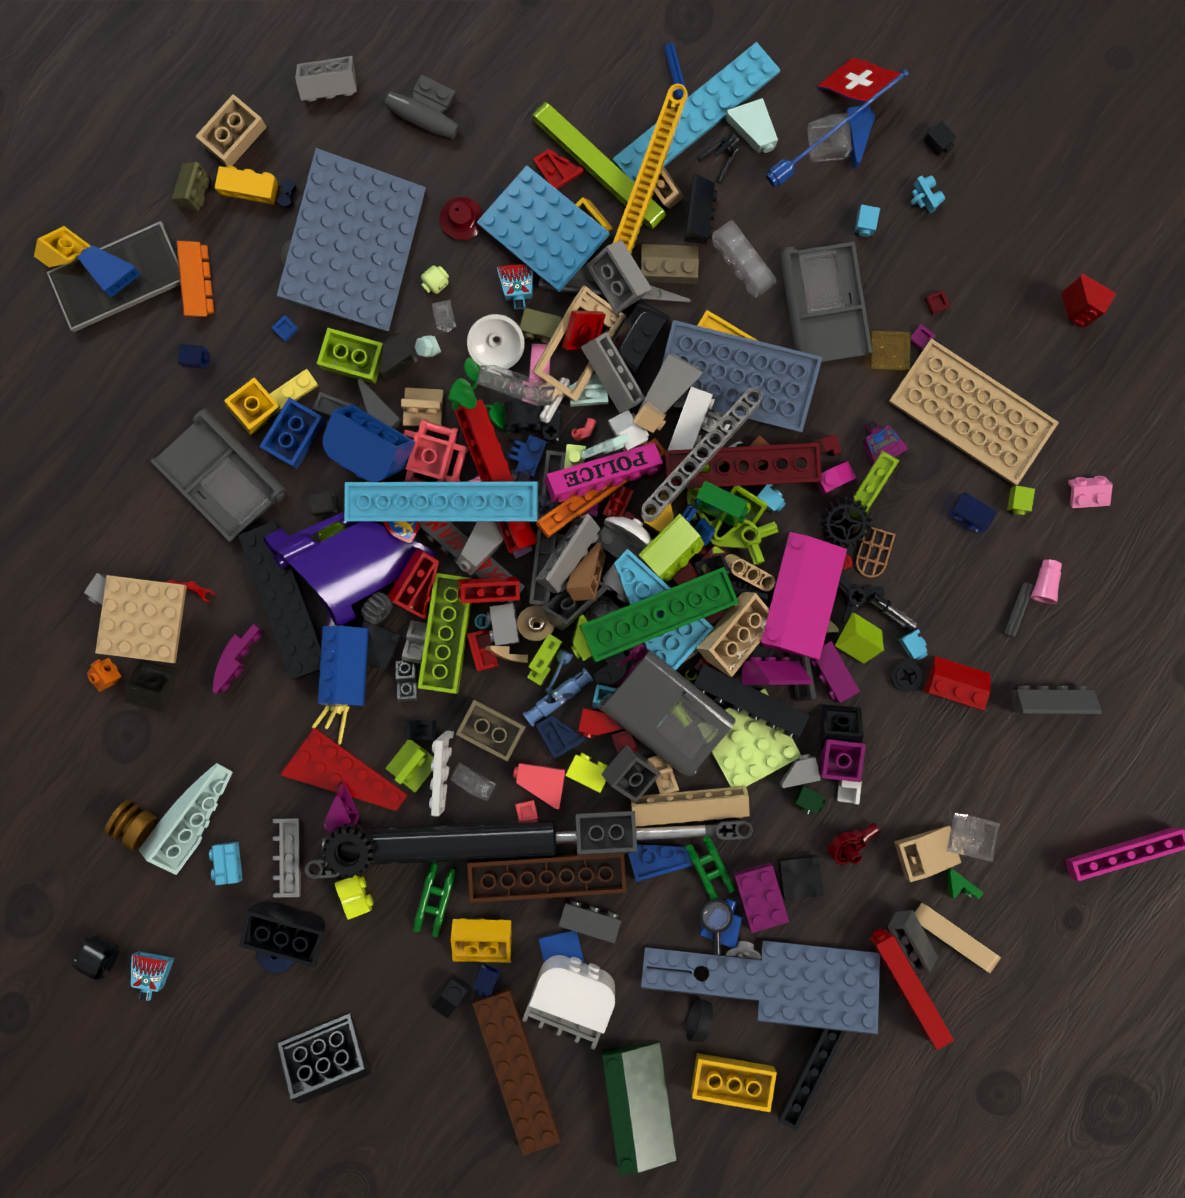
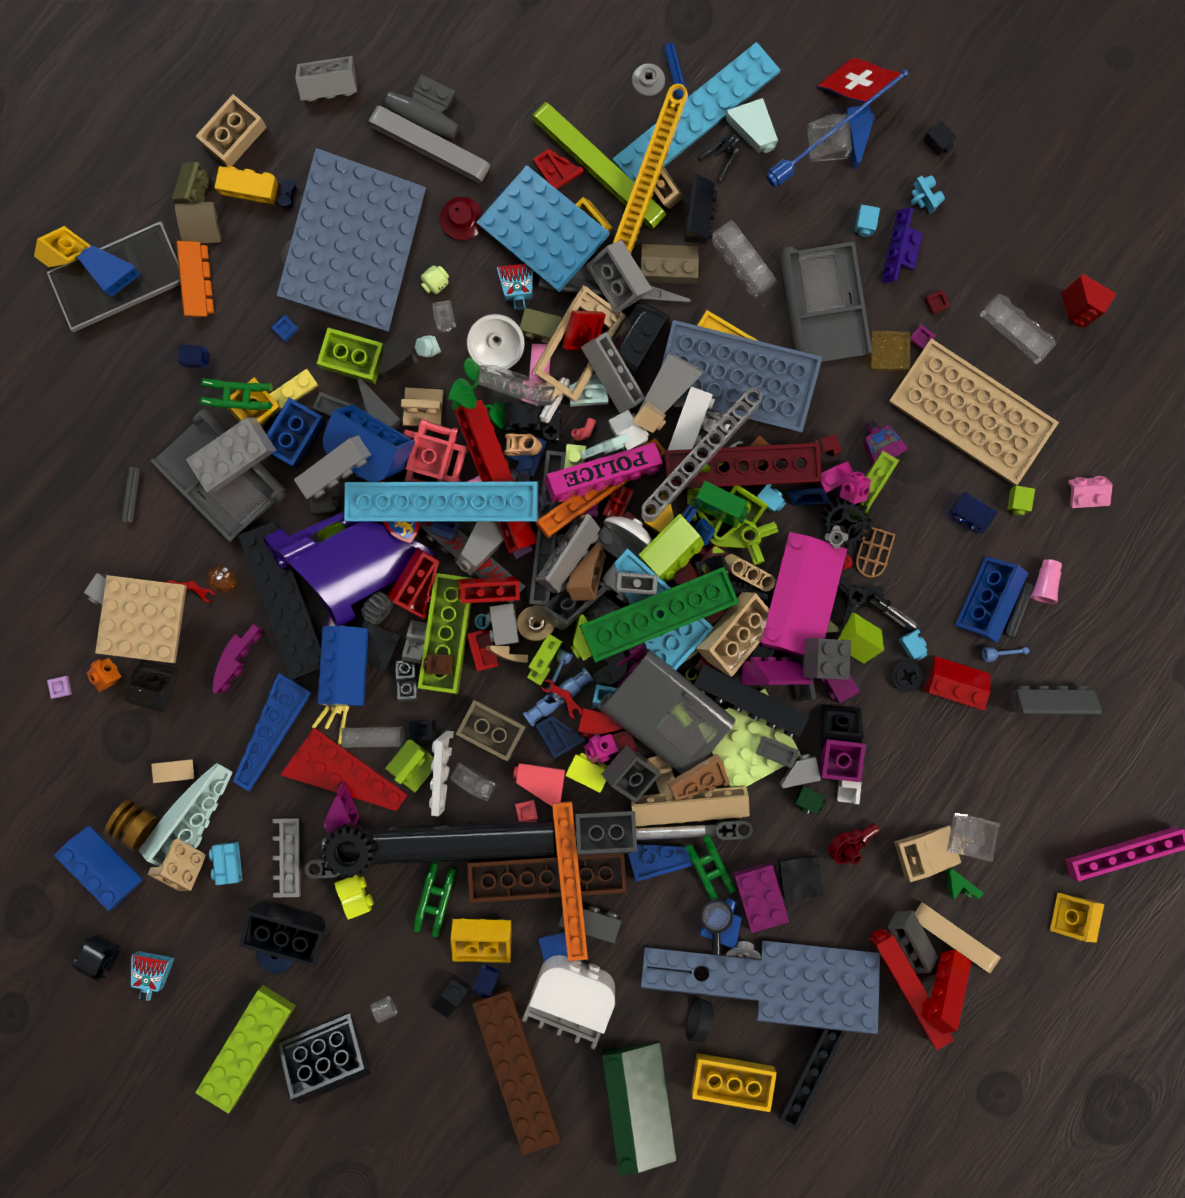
none -> lavender tile [47,676,72,699]
none -> blue slope [54,825,144,911]
none -> dark grey axle [121,467,140,523]
none -> tan bracket [147,839,206,891]
none -> tan slope [151,759,194,783]
none -> dark tan slope [175,202,222,244]
none -> light grey brick [186,417,276,492]
none -> lime brick [195,985,296,1114]
none -> green piece [199,378,273,411]
none -> clear orange head [207,565,238,594]
none -> blue wing [233,673,312,791]
none -> light grey brick [294,435,371,499]
none -> clear brick [342,726,403,748]
none -> light grey beam [368,105,490,183]
none -> clear brick [371,996,398,1023]
none -> reddish brown bracket [423,654,453,675]
none -> dark blue piece [430,522,459,542]
none -> light nougat piece [504,433,542,456]
none -> red piece [541,679,583,719]
none -> orange plate [552,801,588,961]
none -> dark pink brick [584,734,618,764]
none -> light grey brick [614,572,658,595]
none -> light grey piece [632,64,665,96]
none -> medium nougat wing [667,754,730,801]
none -> dark grey tile [755,735,799,768]
none -> dark blue slope [787,488,830,506]
none -> dark grey brick [803,638,851,680]
none -> light grey plate [825,525,848,549]
none -> dark pink brick [839,472,871,504]
none -> dark purple bracket [881,207,923,284]
none -> red brick [926,949,971,1034]
none -> blue slope [955,556,1028,643]
none -> clear brick [980,293,1057,364]
none -> medium blue hinge [982,647,1029,663]
none -> yellow slope [1050,893,1104,943]

